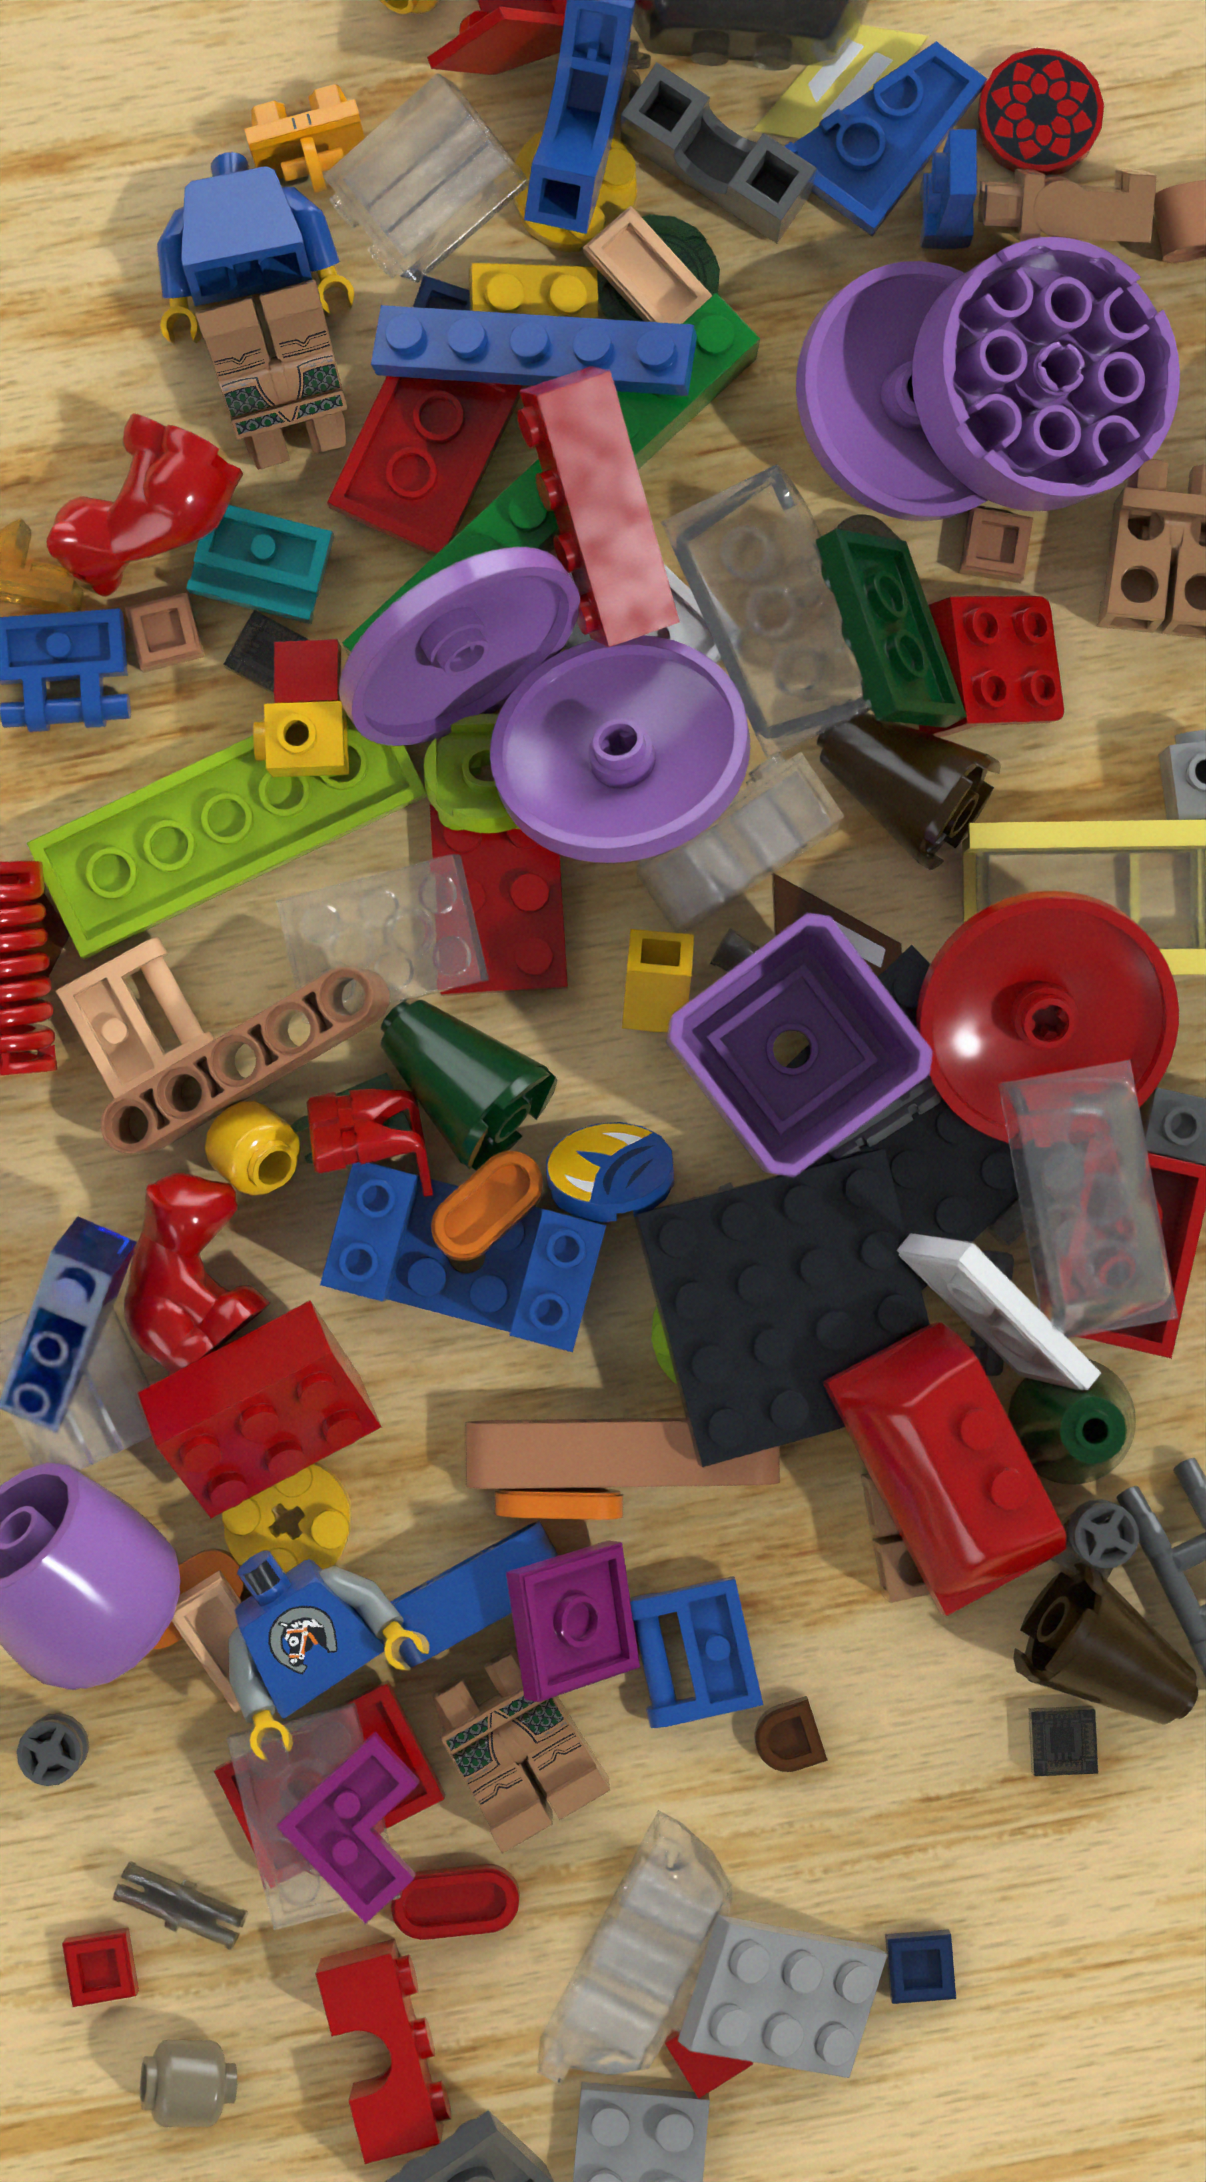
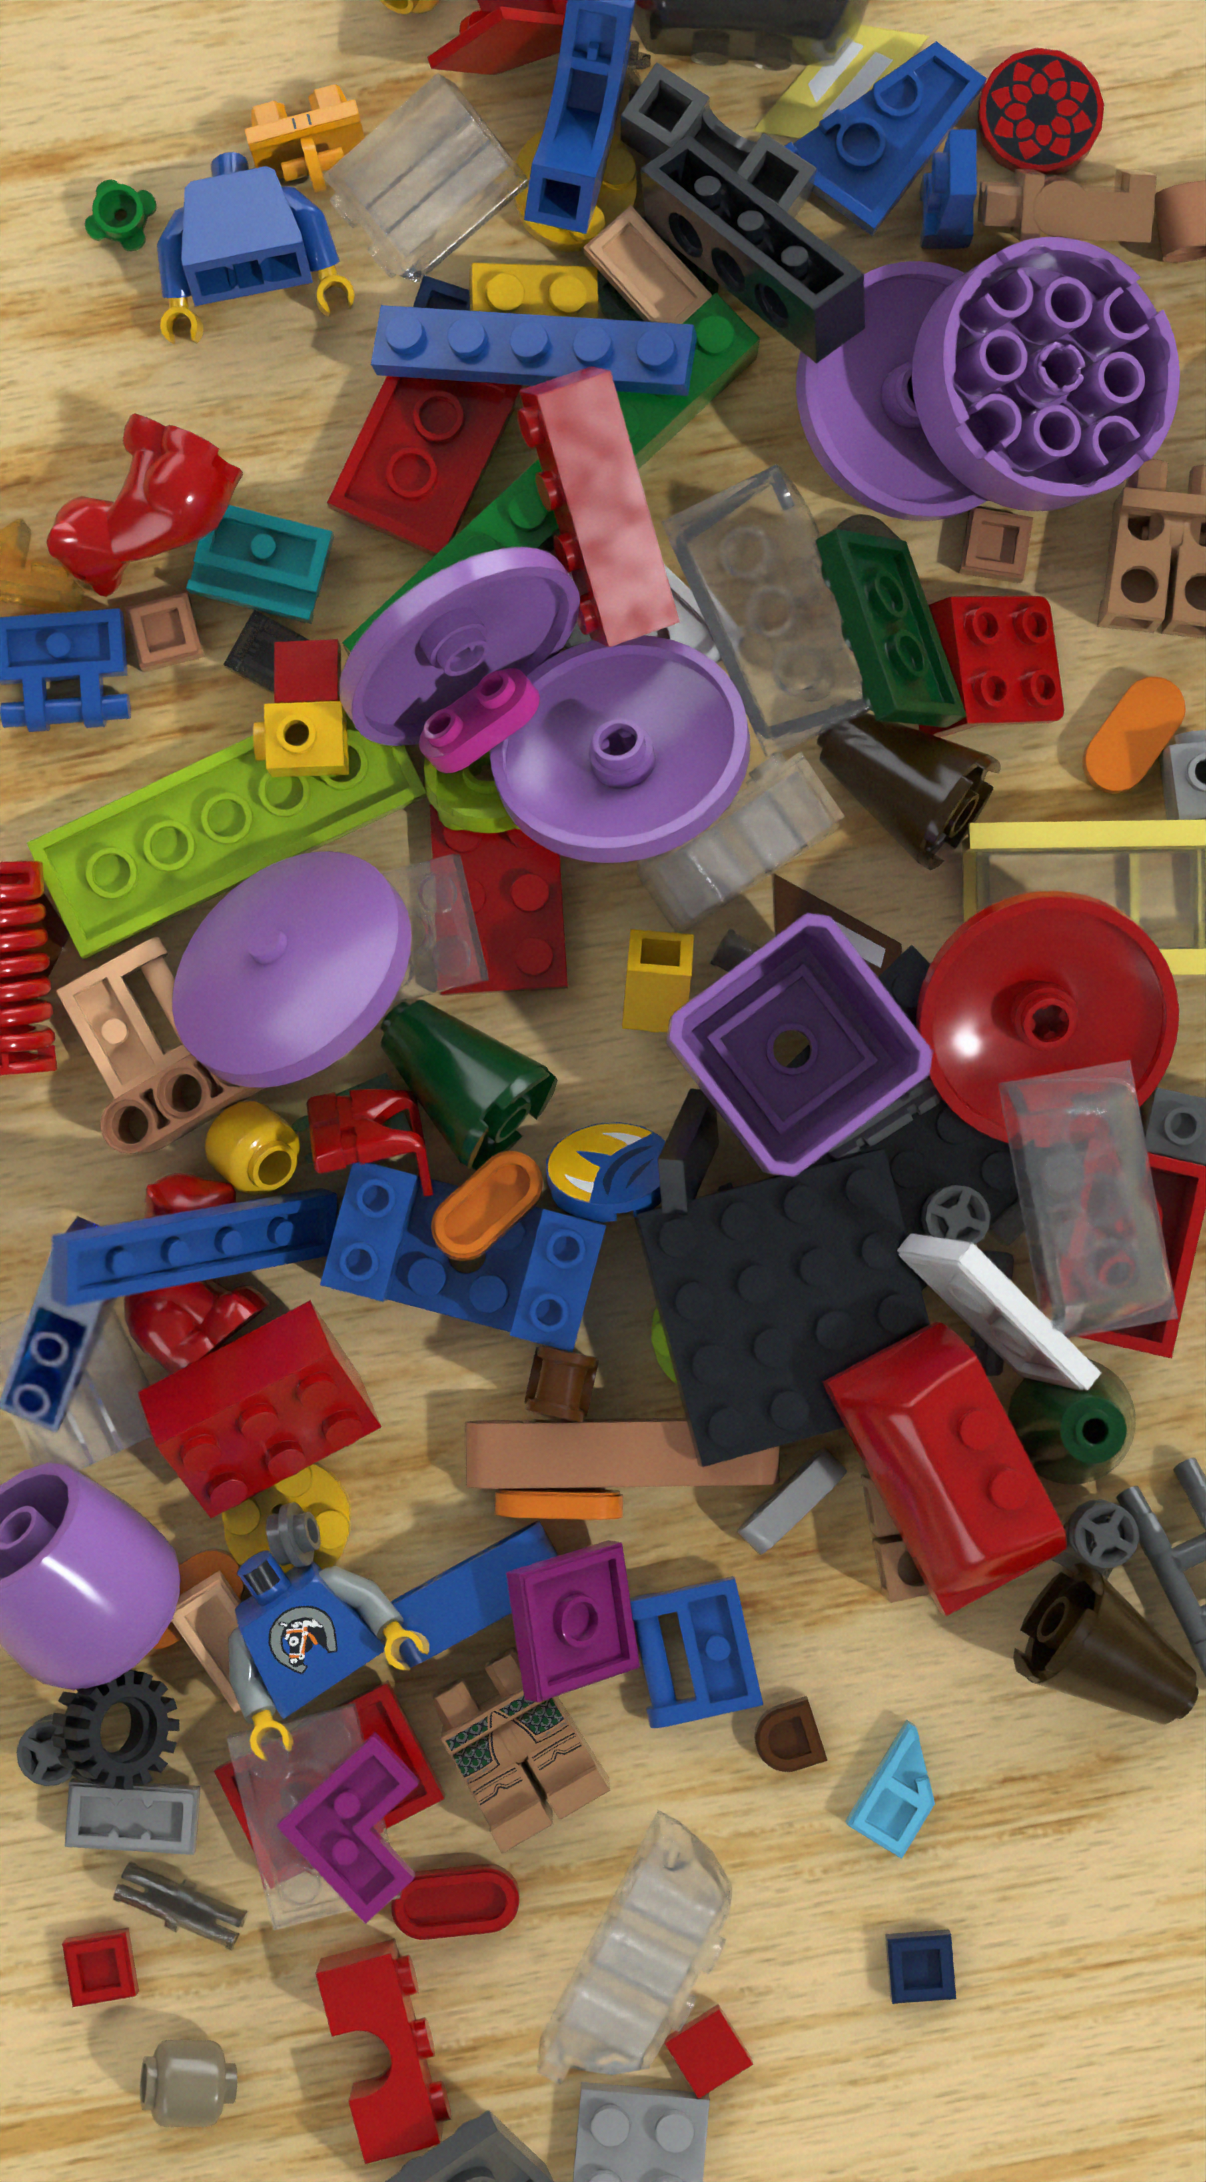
medium nougat hips [195,279,347,470] -> none
light grey plate [678,1915,888,2078] -> none
clear smoke tile [1028,1706,1098,1776] -> none
none -> blue plate [51,1188,337,1307]
none -> black tyre [52,1670,180,1790]
none -> light grey plate [65,1778,200,1855]
none -> green plate [85,179,157,251]
none -> medium lavender dish [172,851,412,1088]
none -> dark grey plate [266,1502,321,1568]
none -> dark pink plate [419,668,540,773]
none -> reddish brown piece [524,1345,599,1422]
none -> black brick [640,135,865,364]
none -> black tile [658,1088,719,1215]
none -> light grey beam [737,1447,847,1555]
none -> medium azure tile [845,1720,935,1859]
none -> dark grey wheel [920,1185,991,1245]
none -> orange tile [1082,676,1186,794]

